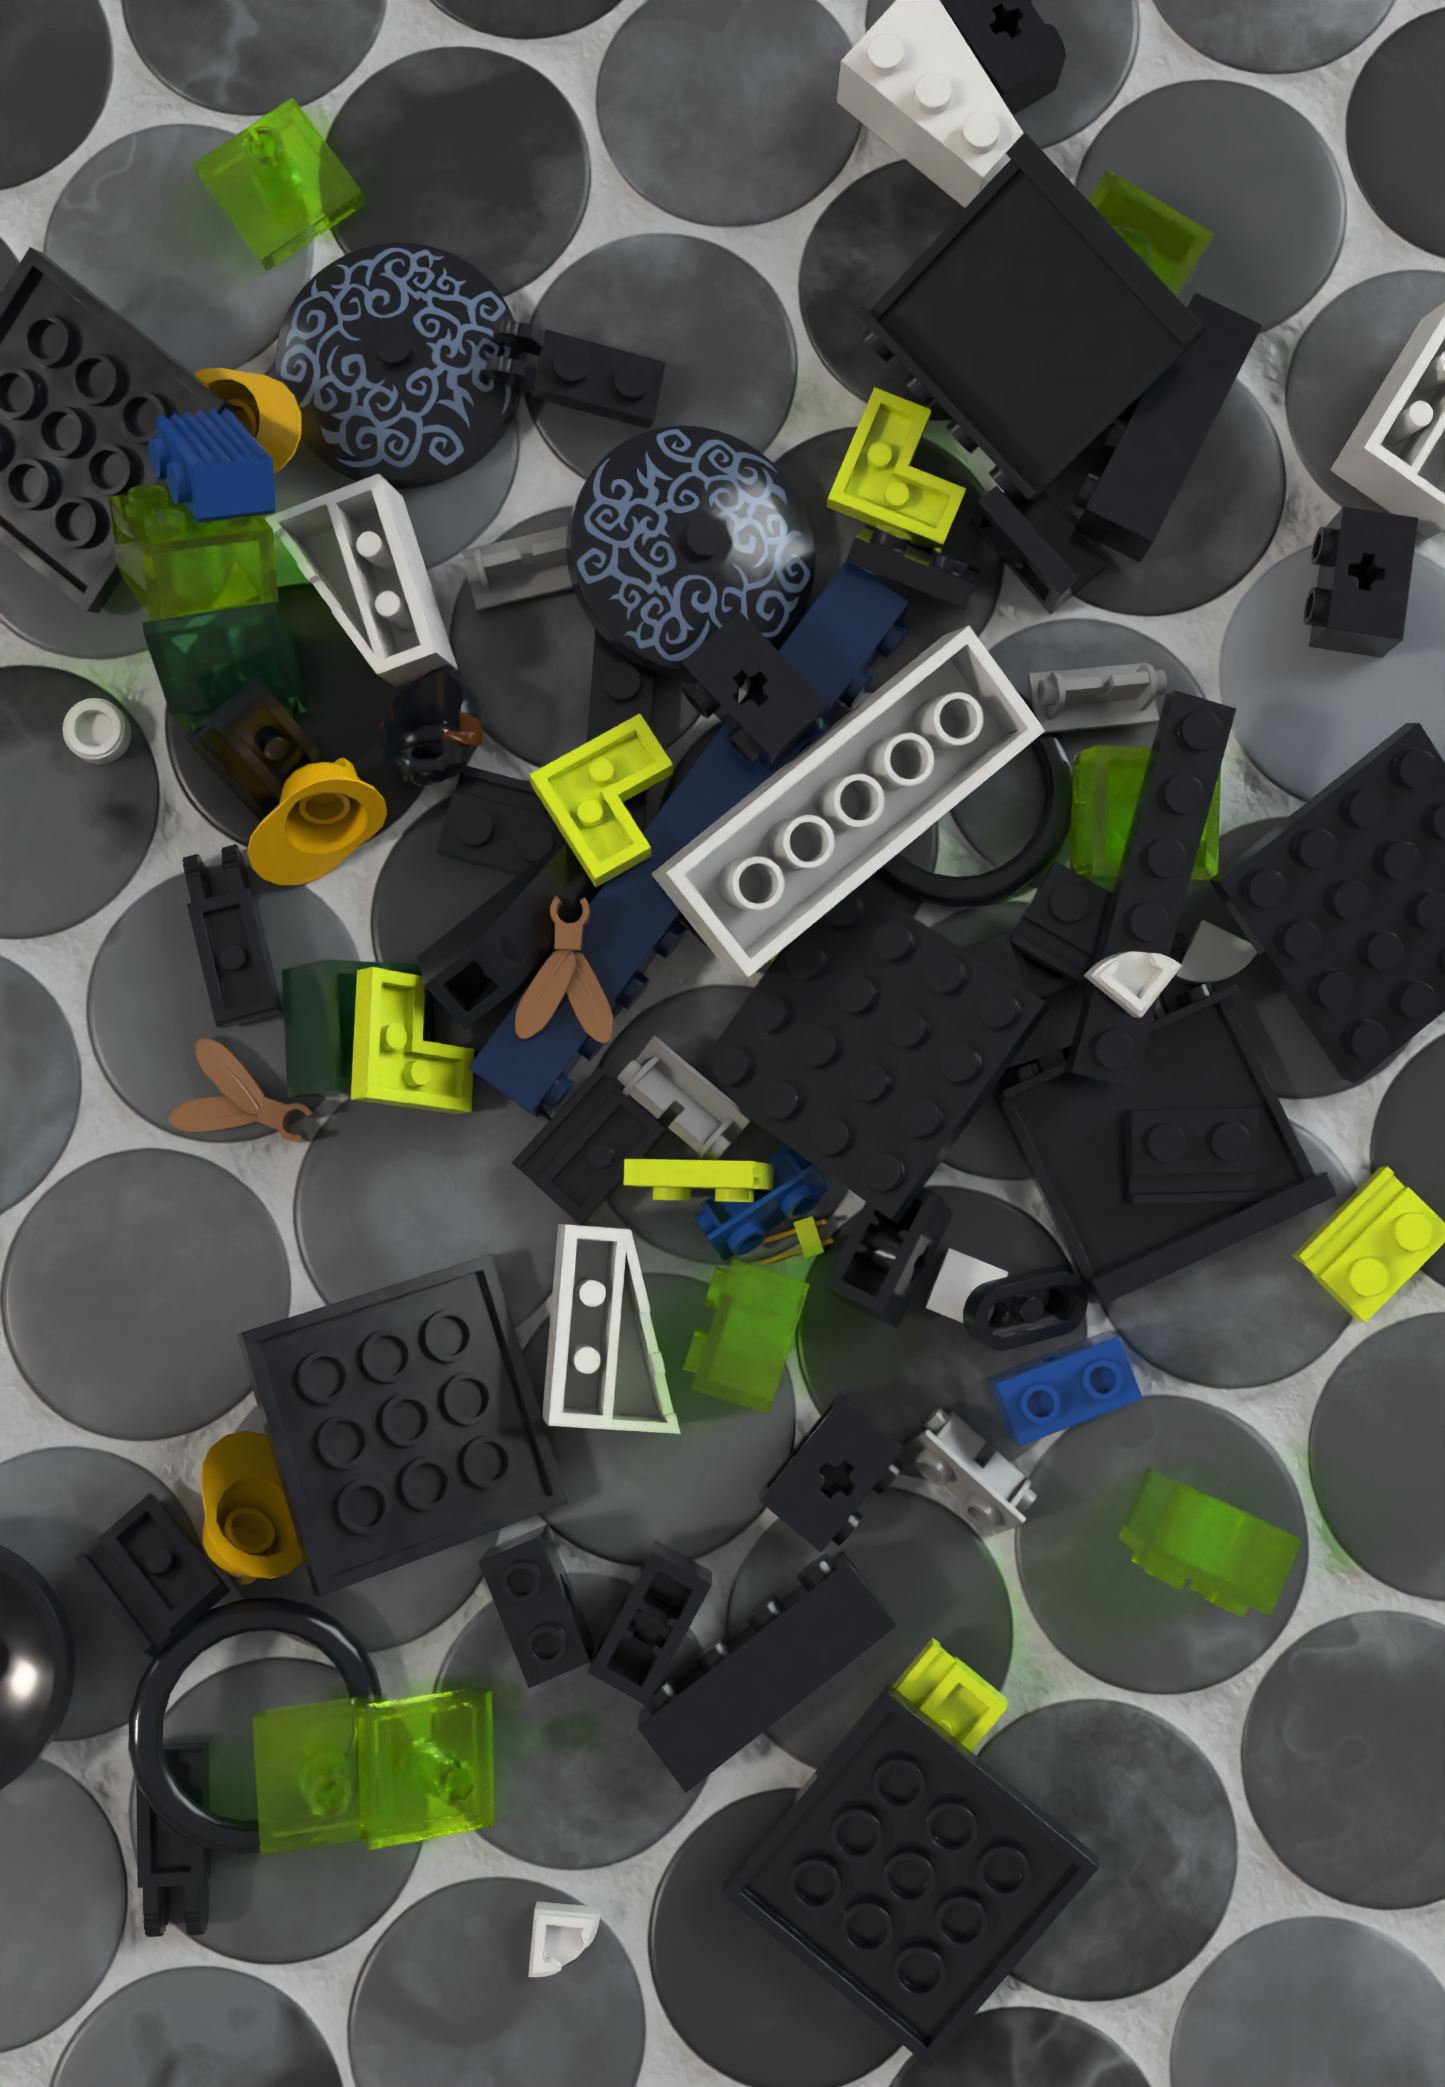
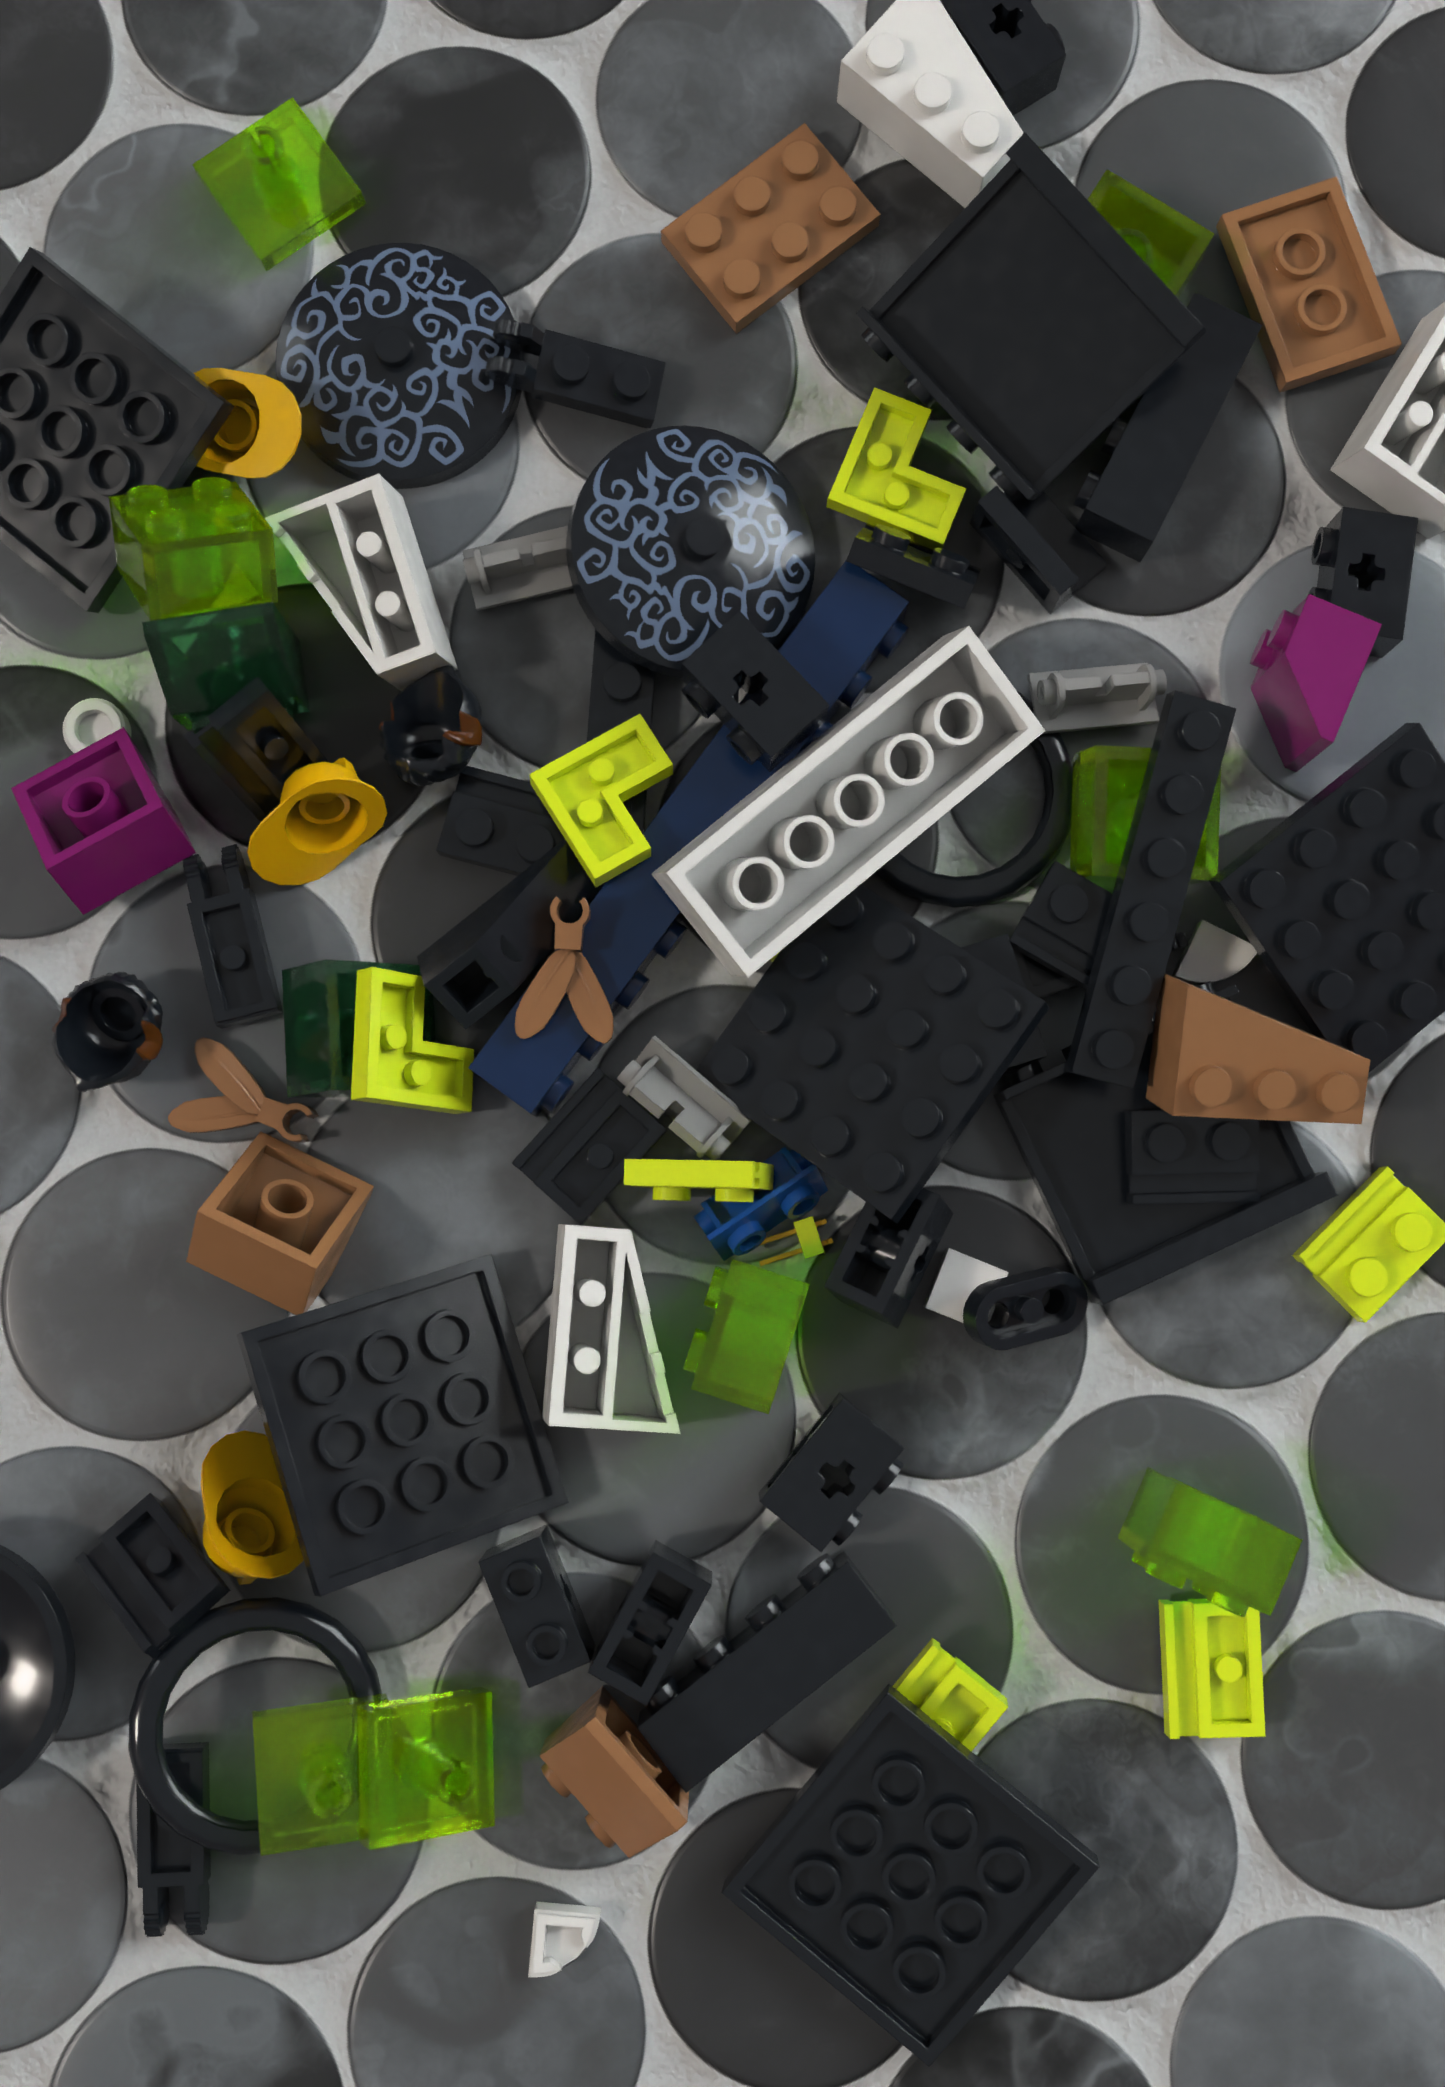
blue brick [148,407,276,523] -> none
light grey hinge [903,1407,1037,1534] -> none
blue brick [985,1332,1143,1446] -> none
white tile [1084,951,1182,1018] -> none
none -> magenta slope [11,727,196,915]
none -> black hair [52,972,163,1092]
none -> medium nougat slope [186,1131,374,1315]
none -> medium nougat slope [539,1686,689,1858]
none -> medium nougat plate [661,123,880,334]
none -> medium nougat wedge [1146,973,1370,1124]
none -> neon yellow plate [1158,1597,1266,1739]
none -> medium nougat plate [1216,176,1402,393]
none -> magenta slope [1250,594,1382,772]

